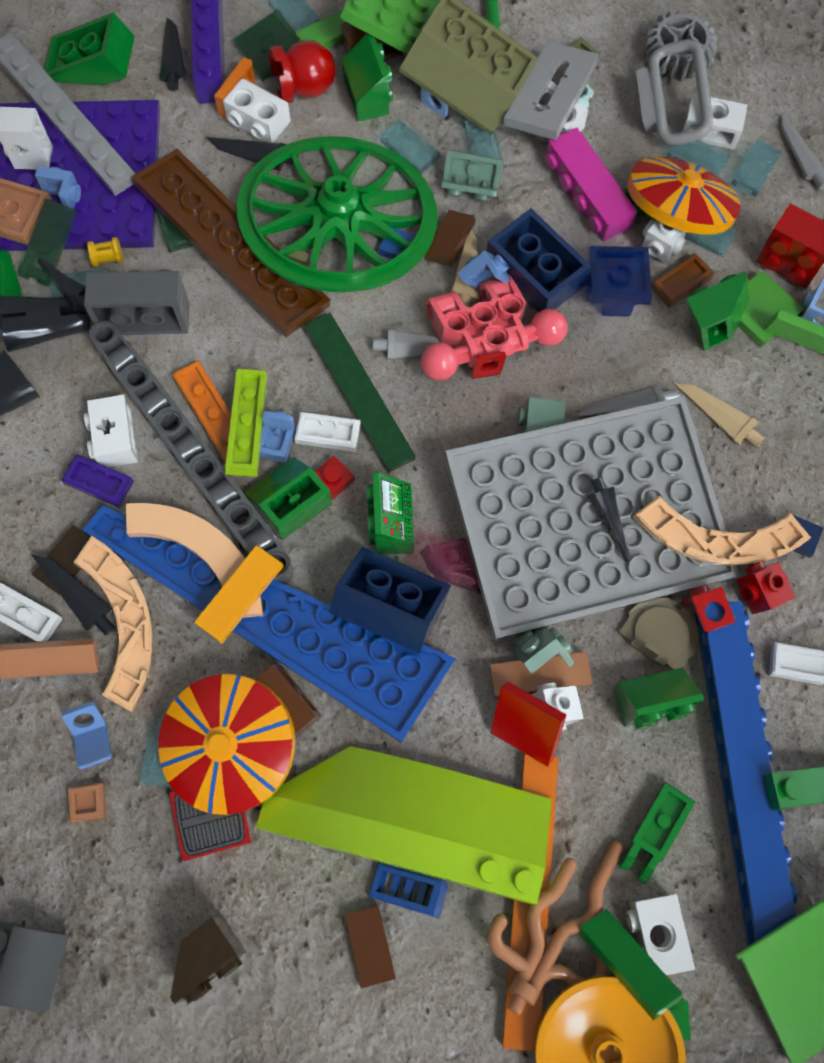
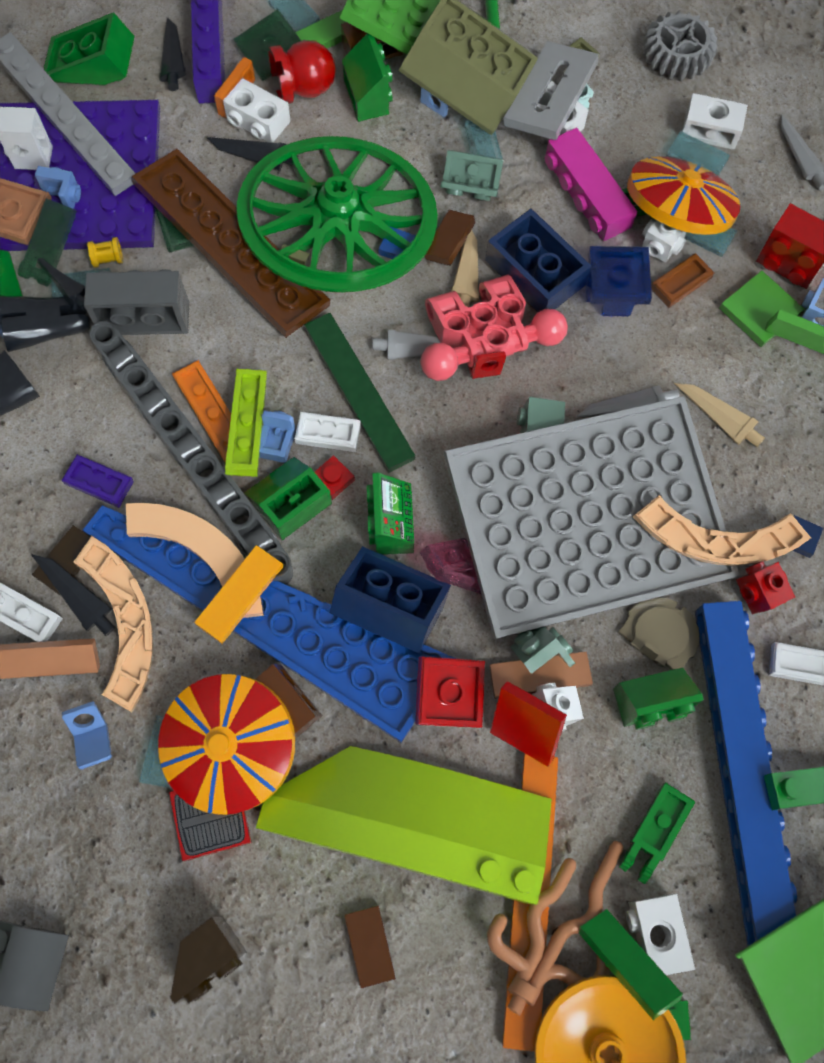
nougat tile [68,783,107,823] -> none
white brick [84,394,138,468] -> none
blue slope [368,862,448,919] -> none
clear light blue tile [381,120,440,174] -> none
medium blue bracket [458,250,511,288] -> none
black piece [588,477,631,562] -> none
light grey bar [636,39,713,146] -> none
red bracket [681,585,735,632] -> none
green slope [686,272,749,351] -> none
clear light blue tile [731,139,782,197] -> none
none -> red tile [415,657,485,728]

